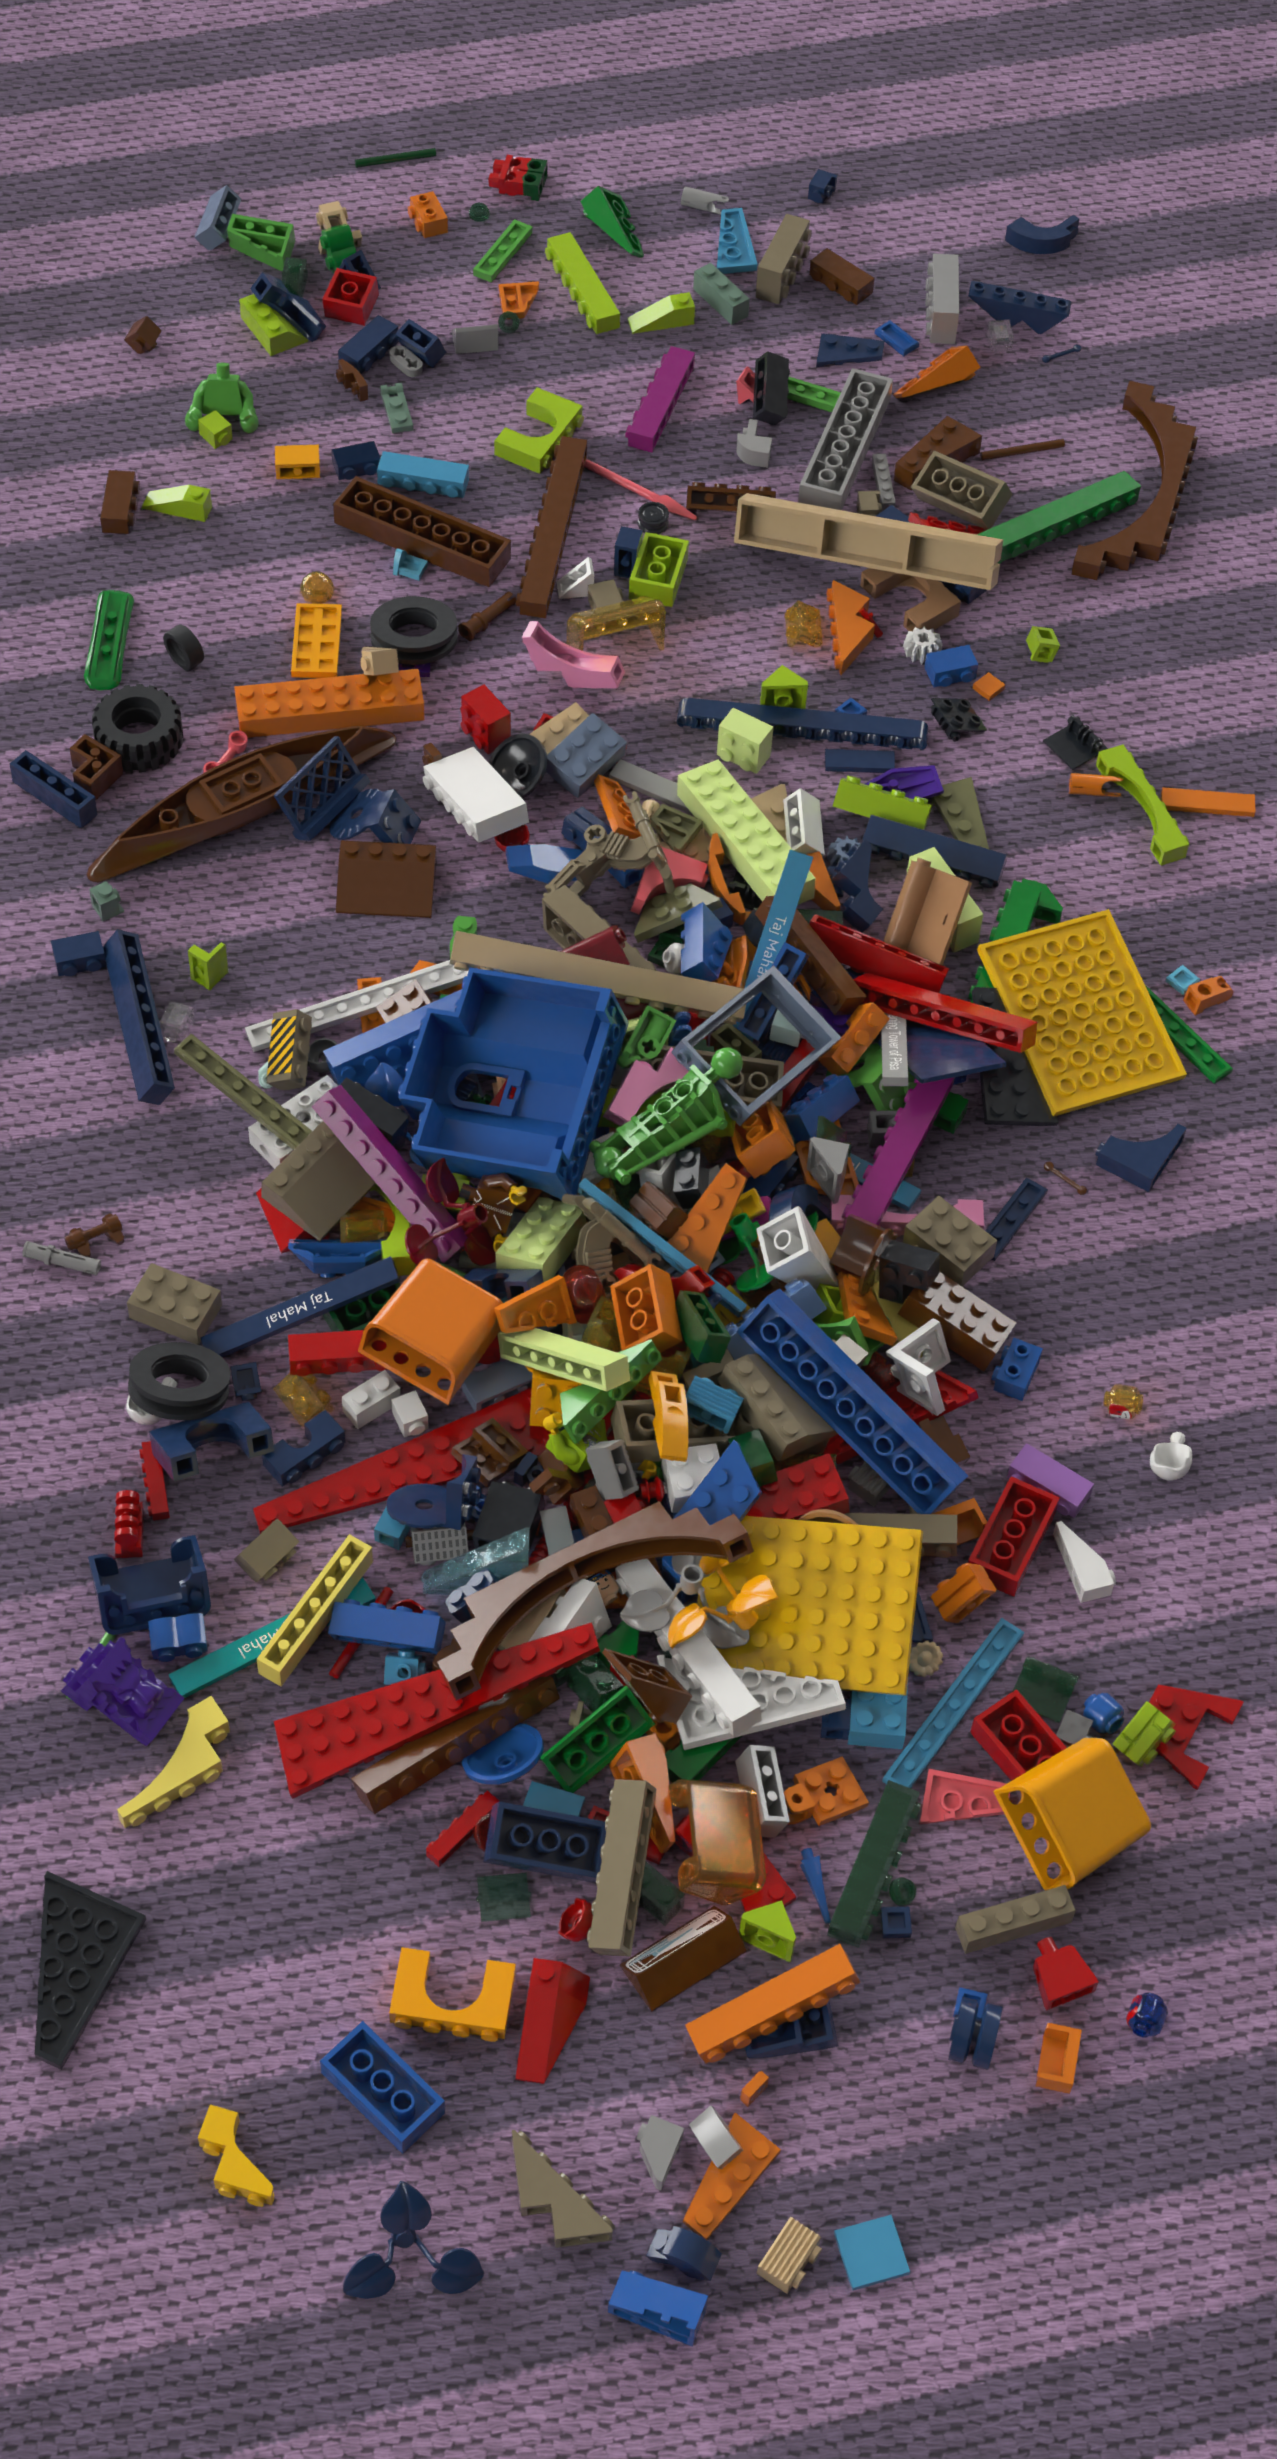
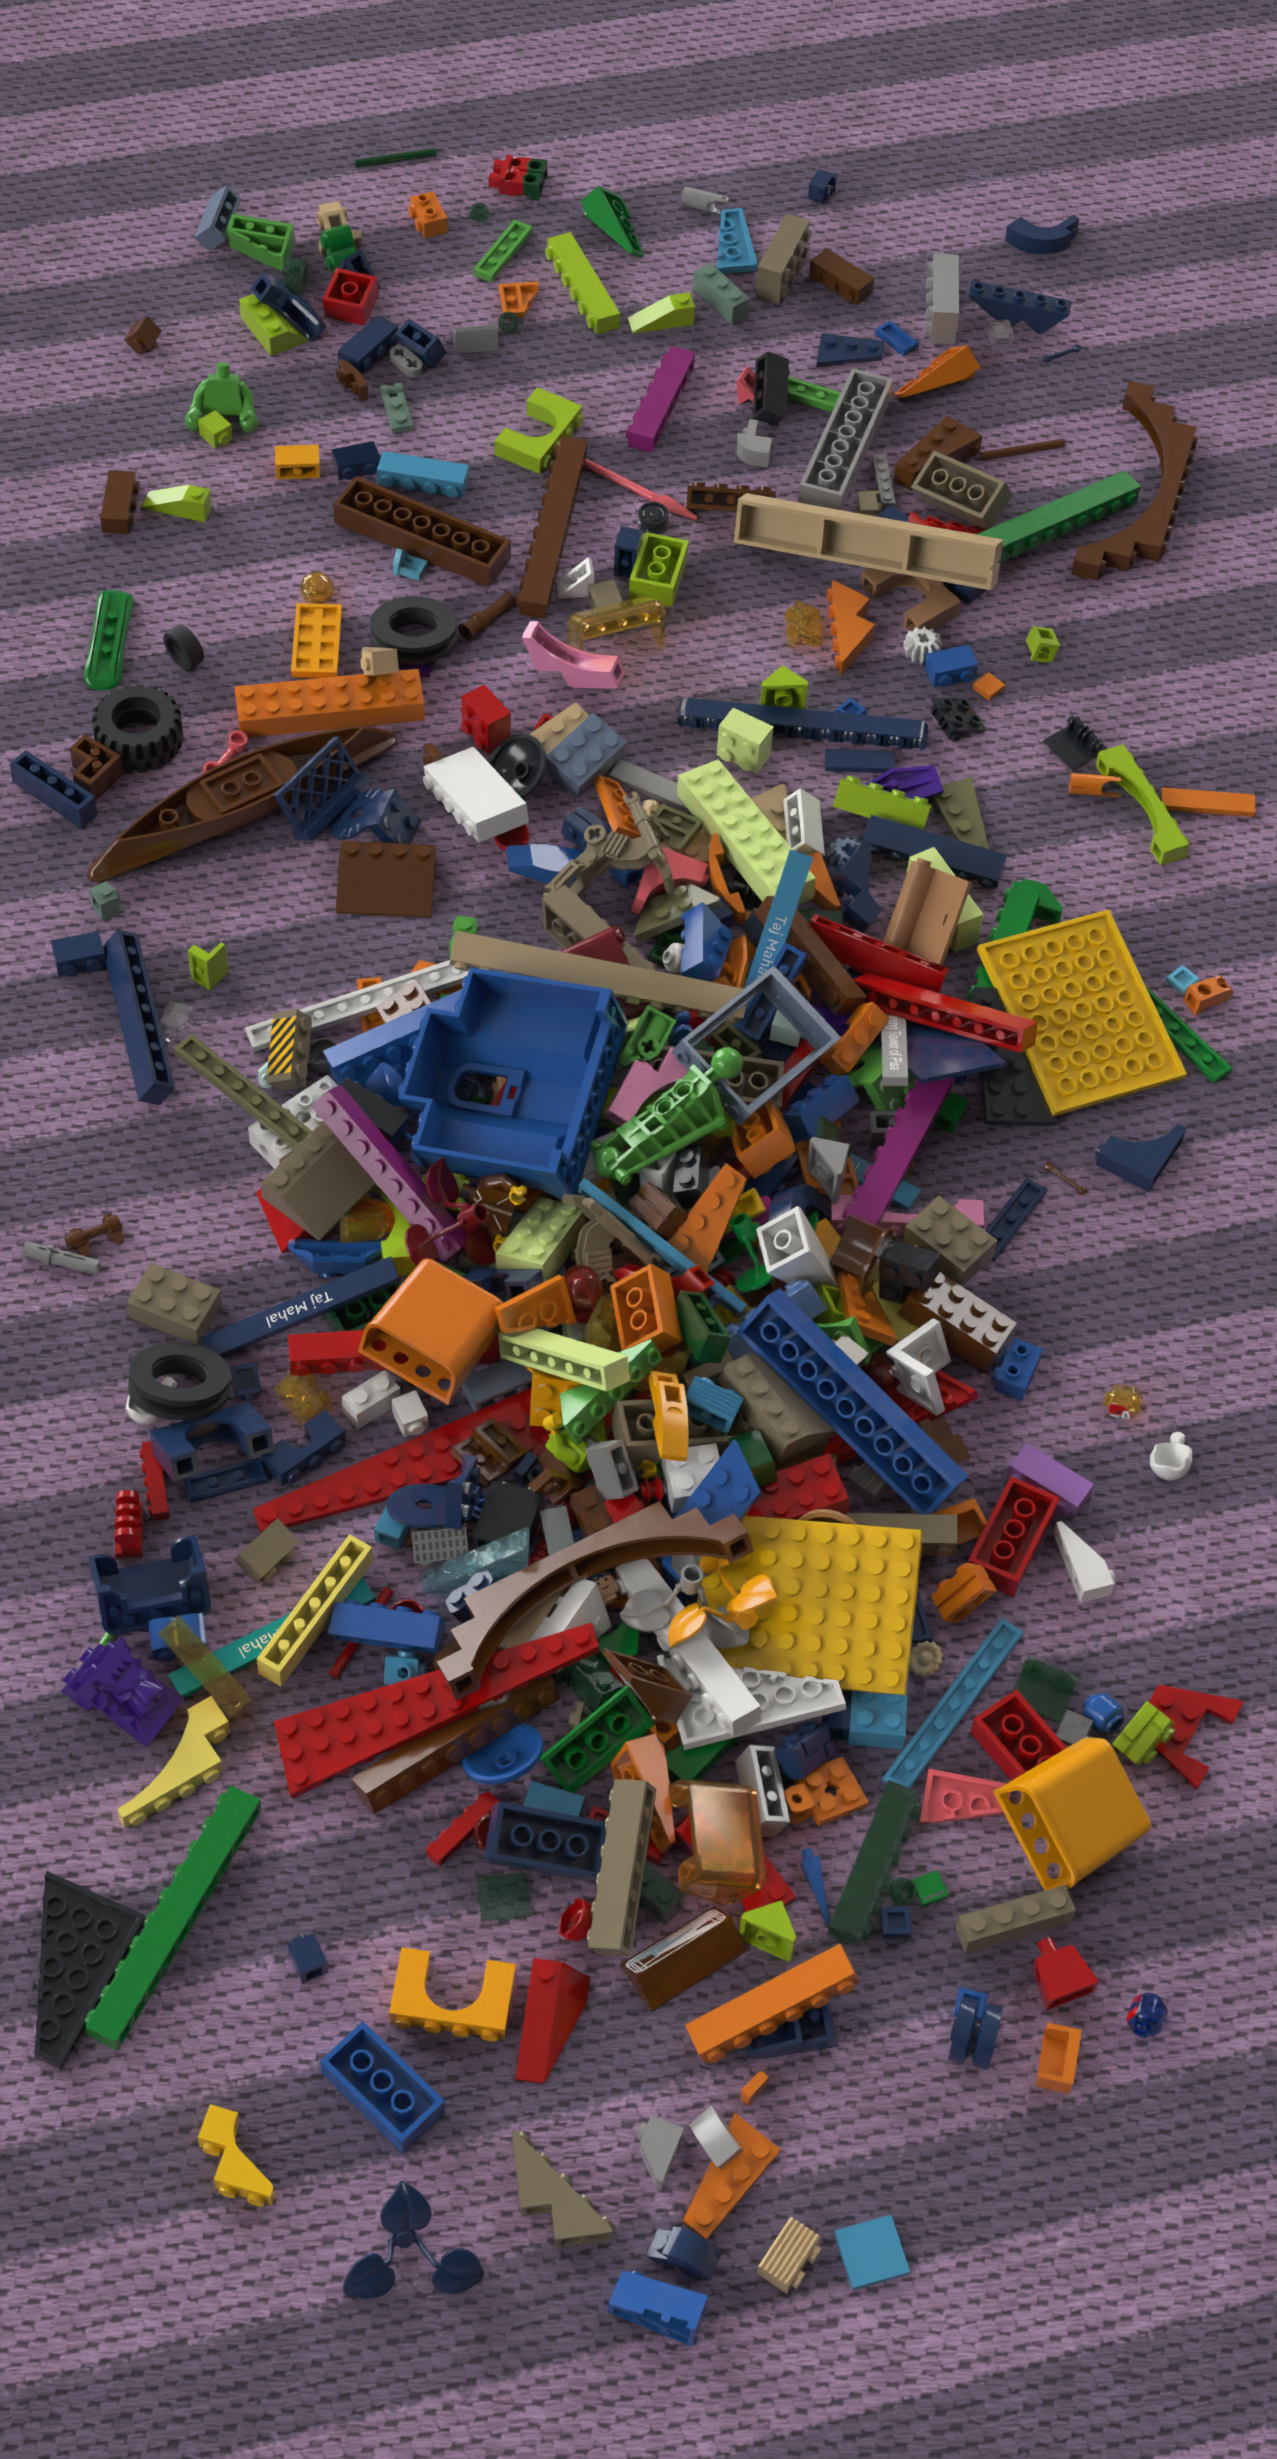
red piece [859,608,883,638] -> none
none -> green brick [85,1785,262,2051]
none -> clear yellow brick [158,1615,252,1719]
none -> dark blue tile [184,1457,268,1503]
none -> dark blue brick [287,1933,329,1984]
none -> dark blue brick [774,1721,837,1779]
none -> green tile [911,1870,949,1908]

